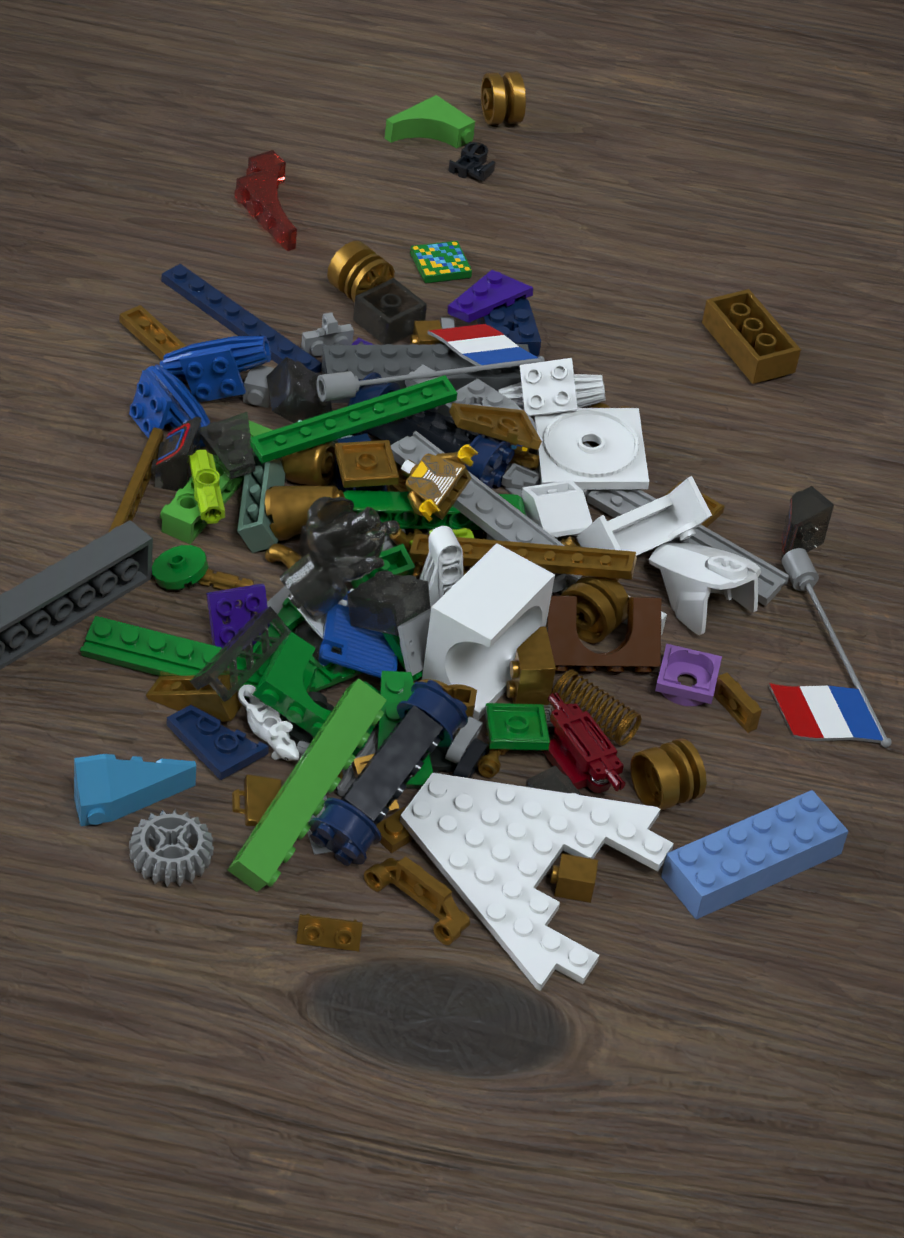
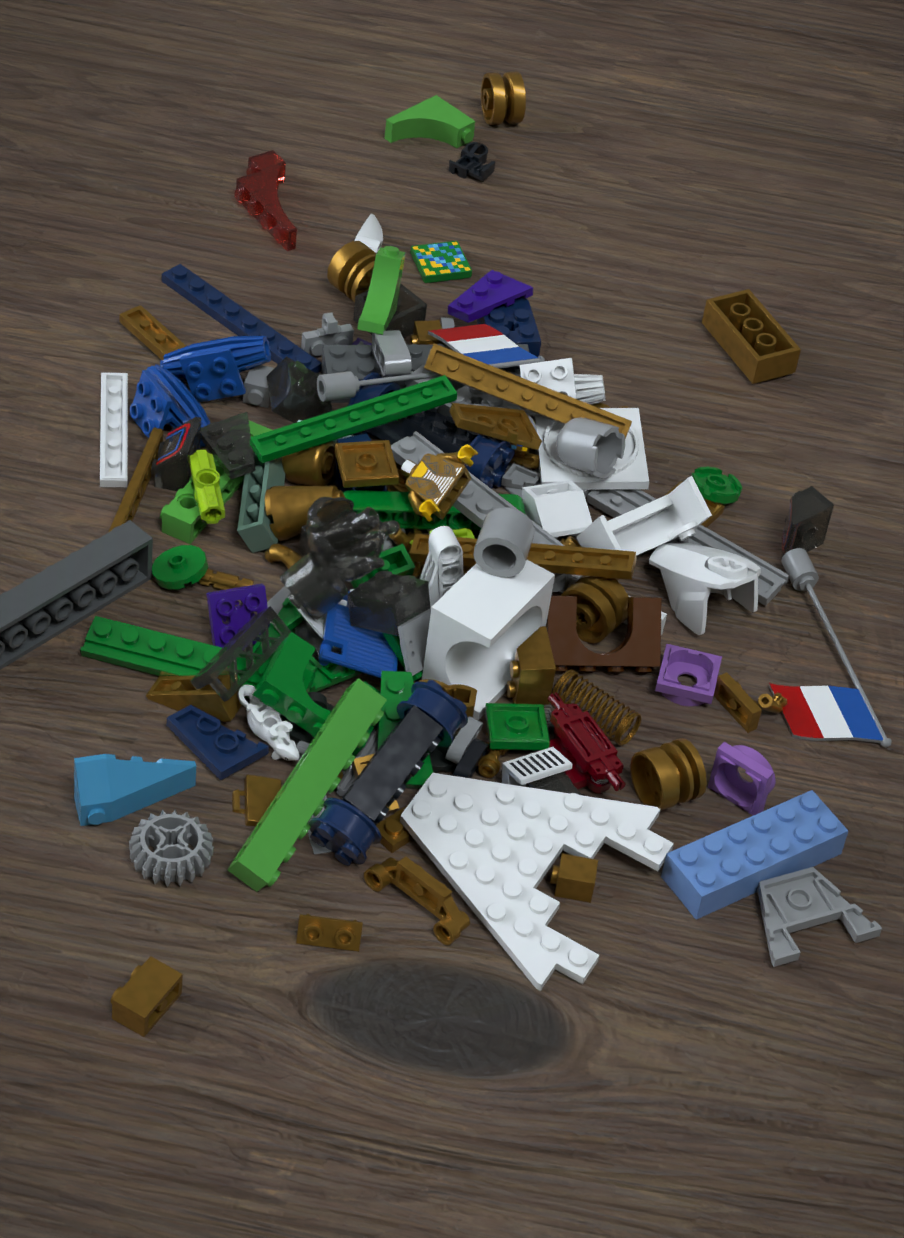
none -> white tile [100,373,128,488]
none -> pearl gold brick [111,956,183,1037]
none -> white piece [355,213,383,254]
none -> bright green arch [357,246,406,335]
none -> light grey beam [372,330,412,377]
none -> pearl gold plate [424,343,632,439]
none -> light grey piece [473,507,535,577]
none -> white panel [502,747,572,787]
none -> light grey cylinder [557,417,625,479]
none -> green plate [691,466,742,504]
none -> medium lavender piece [708,742,775,815]
none -> light grey wing [757,867,882,967]
none -> pearl gold arm [758,693,788,713]

